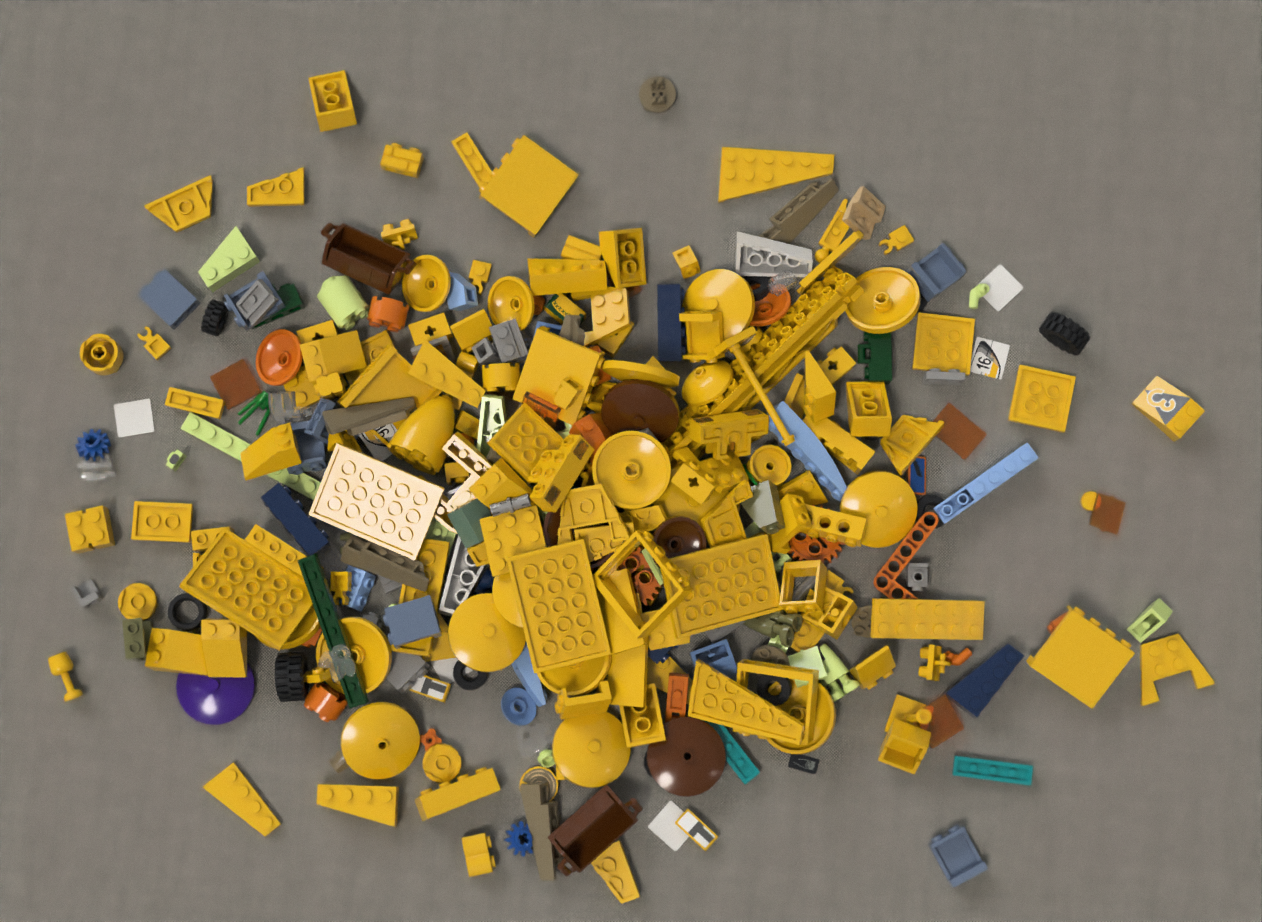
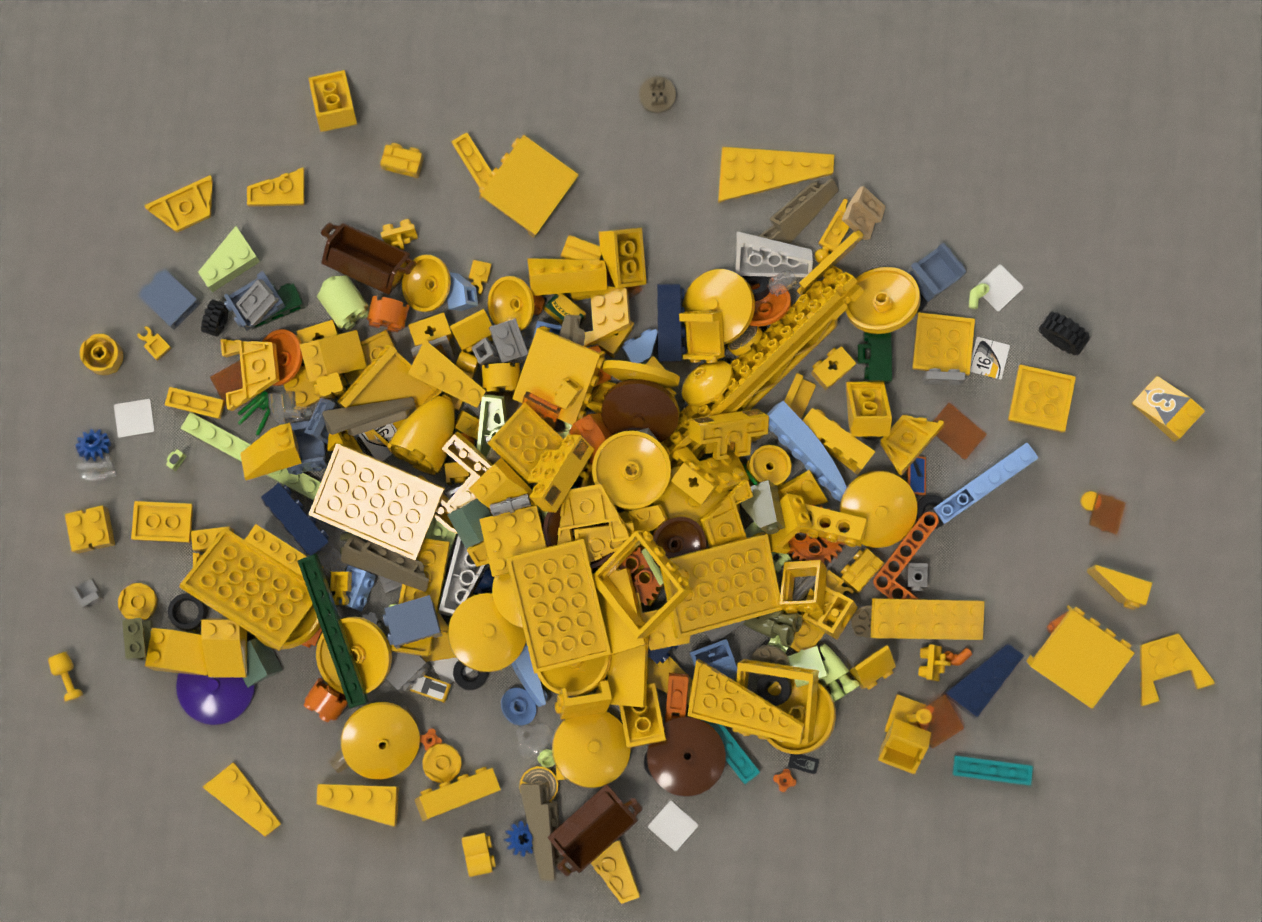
black tyre [275,651,309,702] -> none
yellow plate [304,667,334,683] -> none
clear plate [318,644,356,682] -> none
yellow bracket [672,245,701,279] -> none
slope [675,808,718,852] -> none
yellow tile [707,326,795,447] -> none
yellow slope [803,350,836,423] -> none
yellow plate [878,225,914,255] -> none
sand blue panel [928,824,988,888] -> none
yellowish green slope [1127,598,1173,643] -> none
none -> yellow wing [220,339,280,411]
none -> sand green slope [242,638,283,688]
none -> light blue slope [623,329,658,364]
none -> orange plate [773,769,796,792]
none -> yellow brick [840,548,884,594]
none -> yellow slope [1087,565,1152,610]

